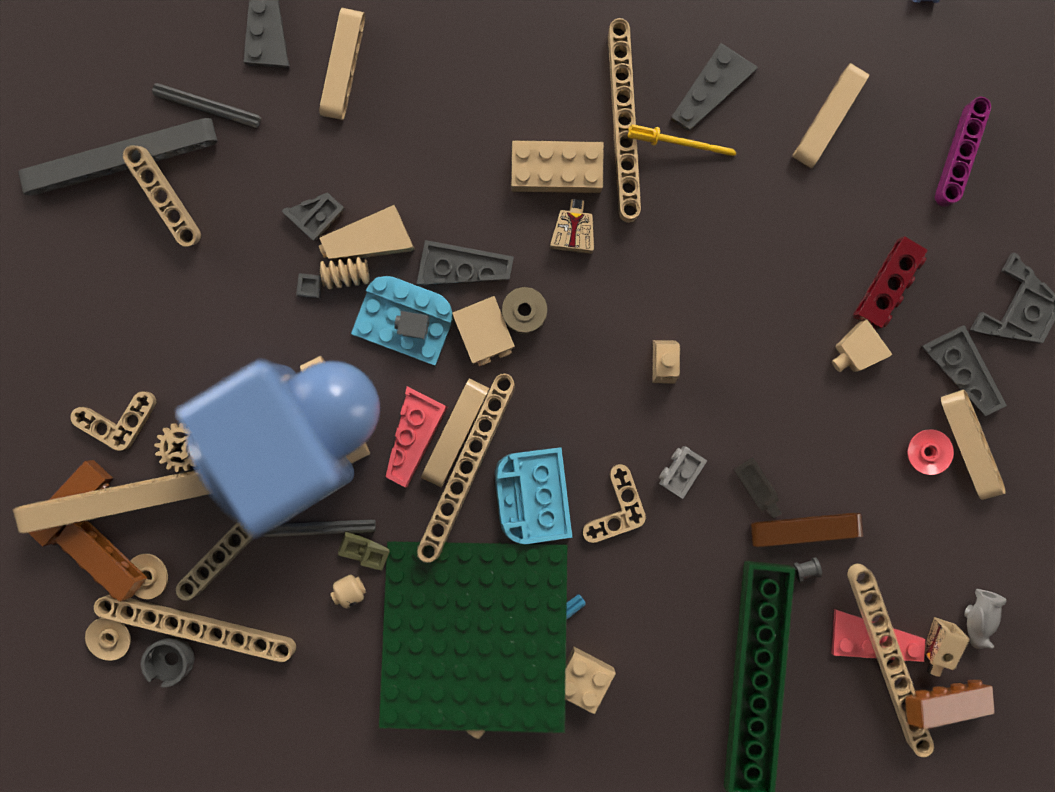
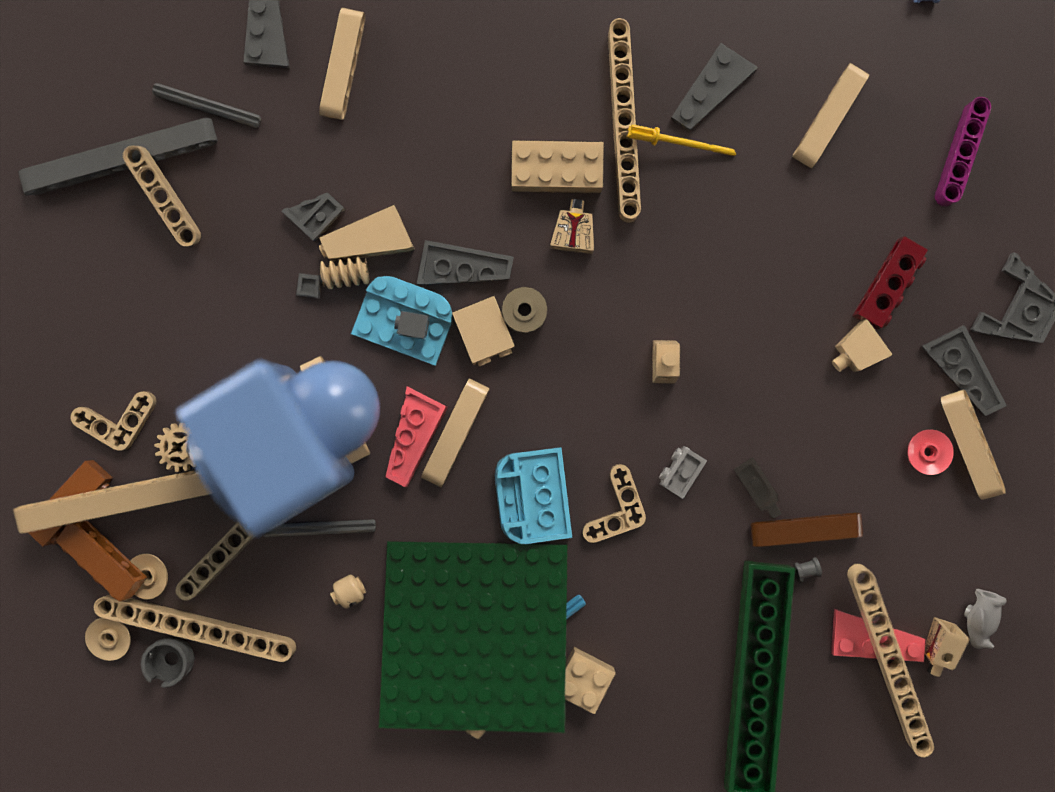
olive slope [338,532,390,571] -> none
tan beam [417,374,515,562] -> none
brick [905,680,994,729] -> none

